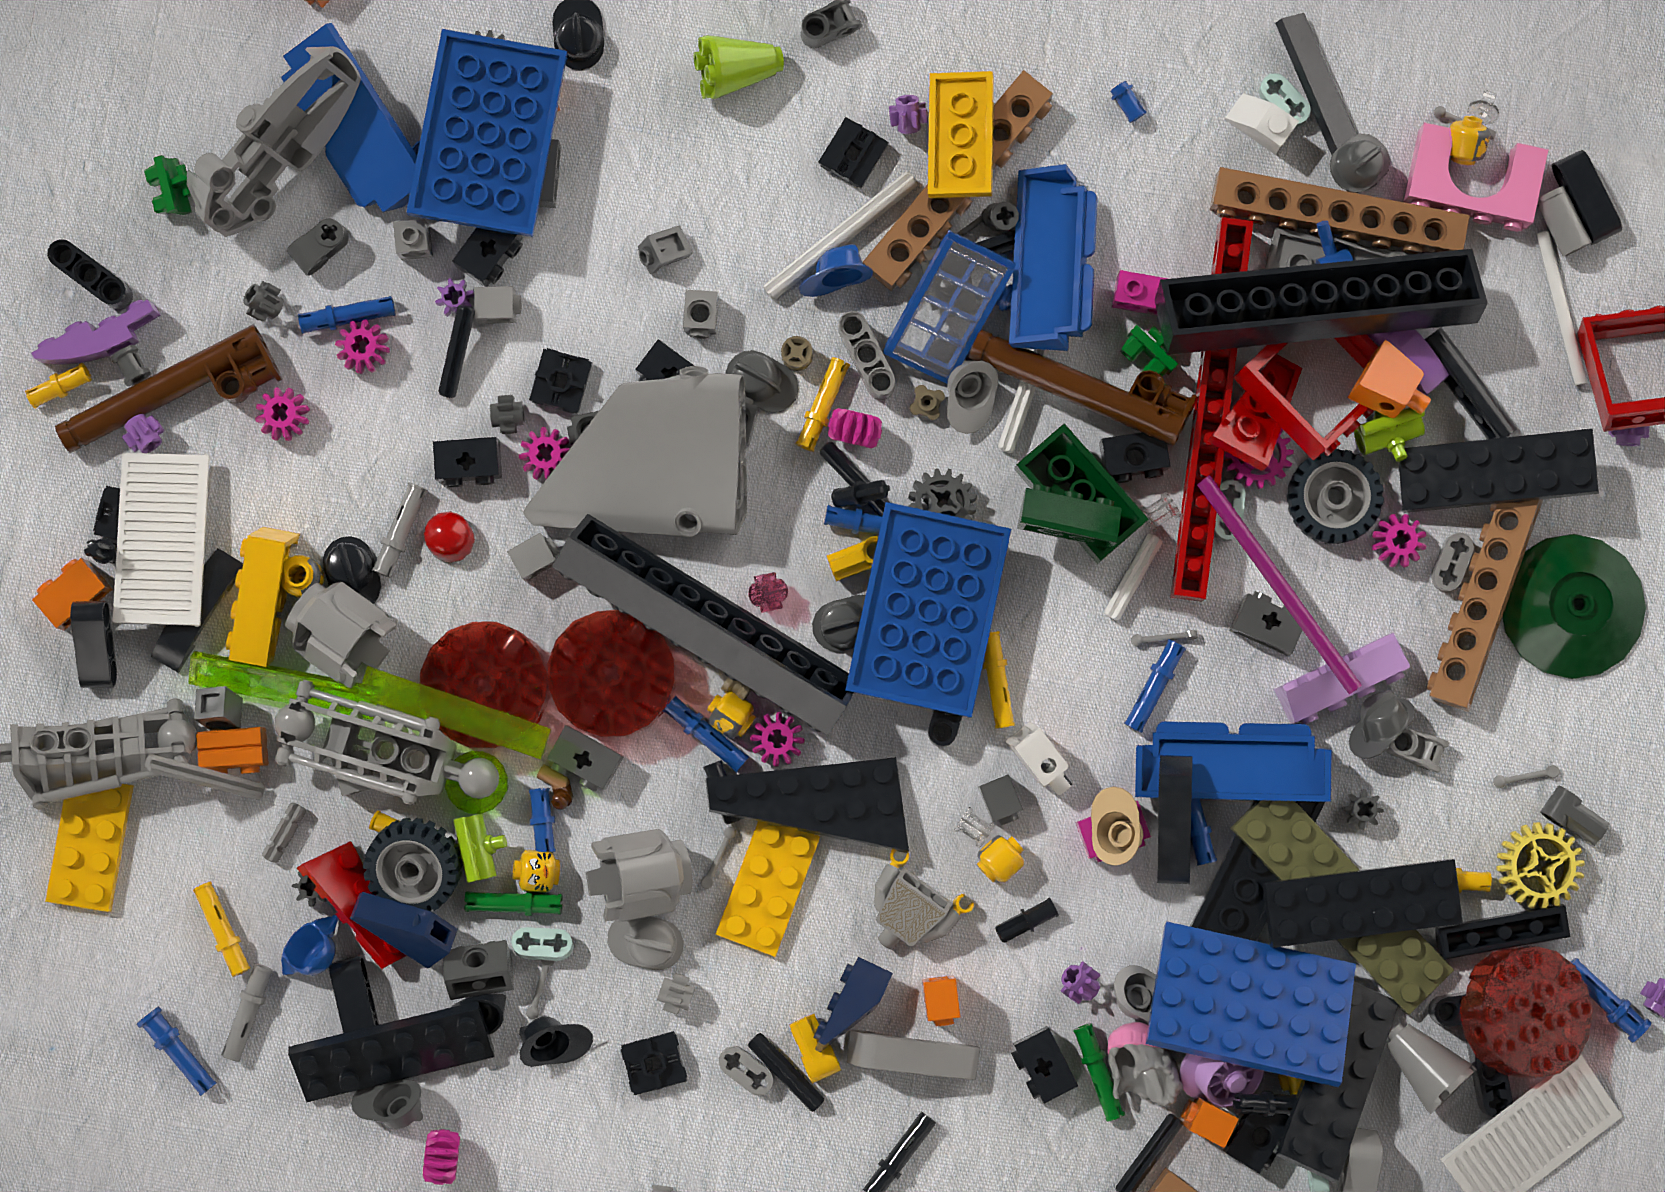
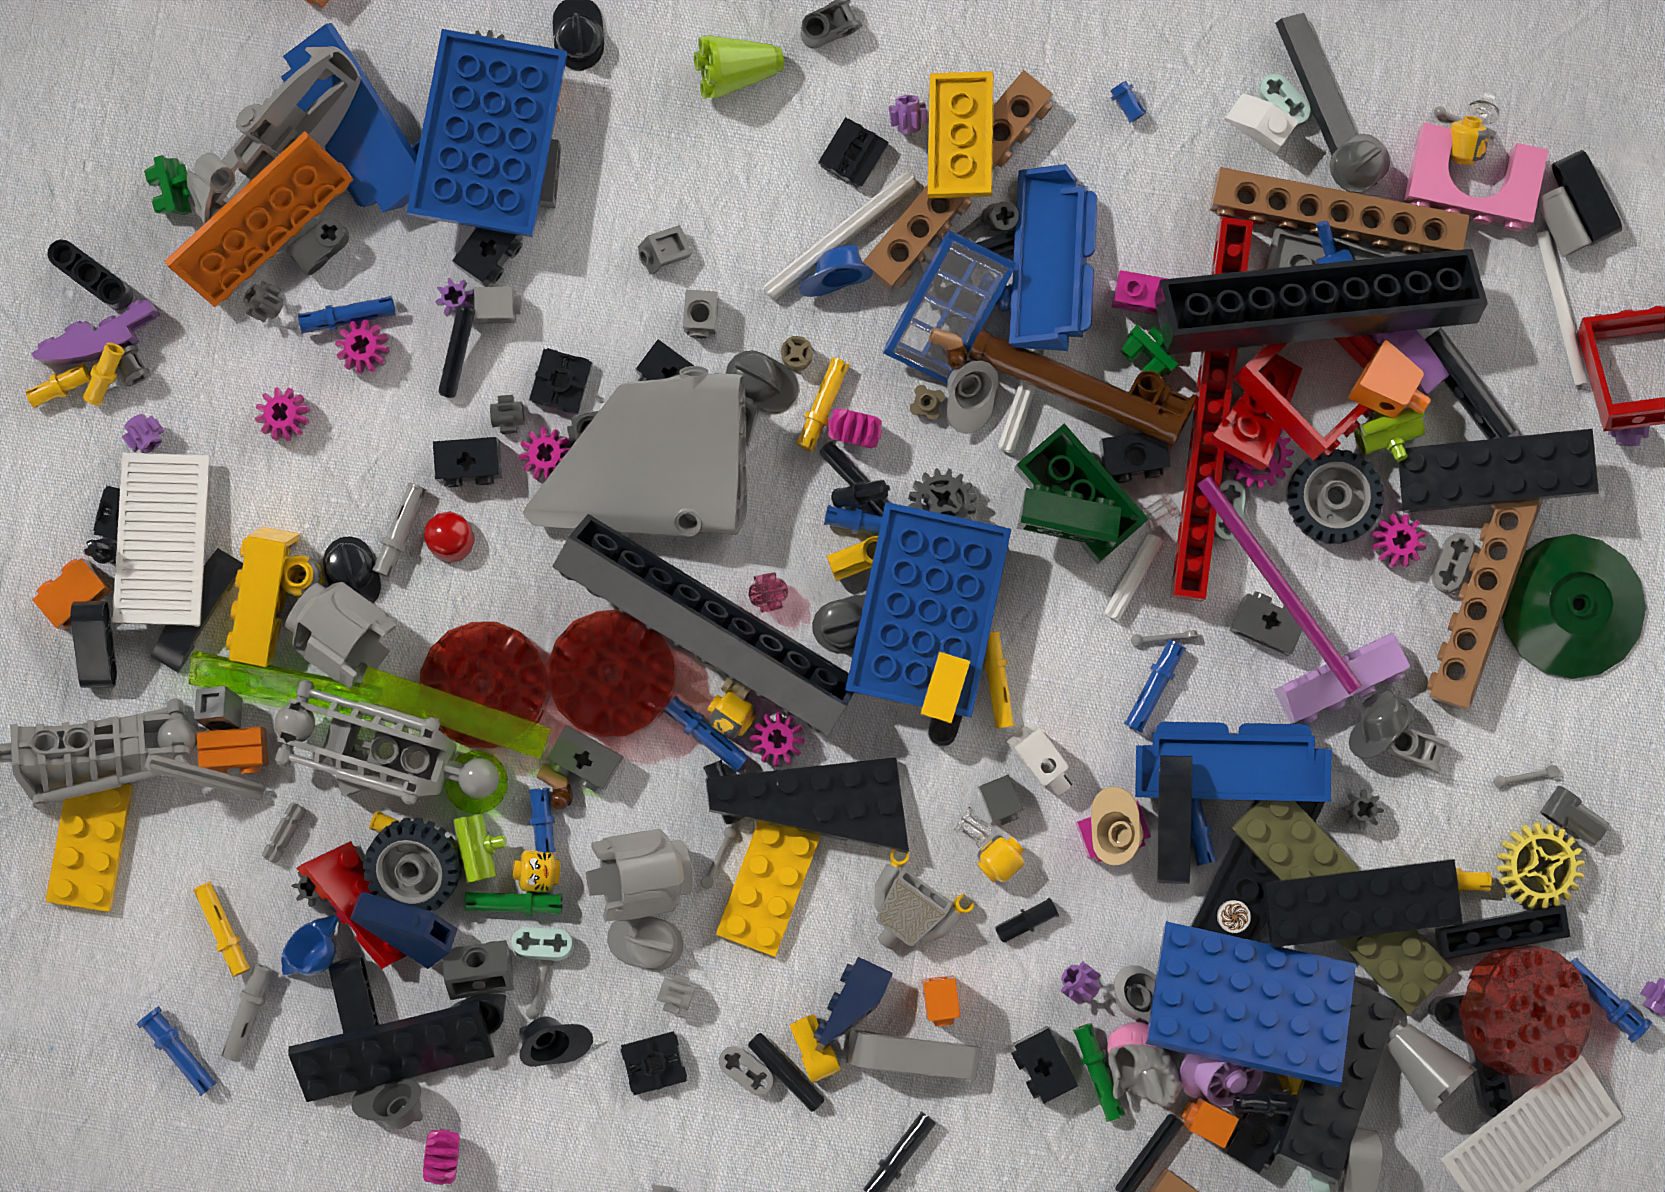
reddish brown piece [55,324,283,453] -> none
light grey brick [393,219,433,260] -> none
light grey brick [507,533,560,582] -> none
light grey beam [838,311,895,400] -> none
none -> yellow pin [83,343,125,406]
none -> orange bracket [165,131,354,307]
none -> yellow tile [920,652,970,723]
none -> arm [928,327,967,369]
none -> tile [1217,900,1251,933]

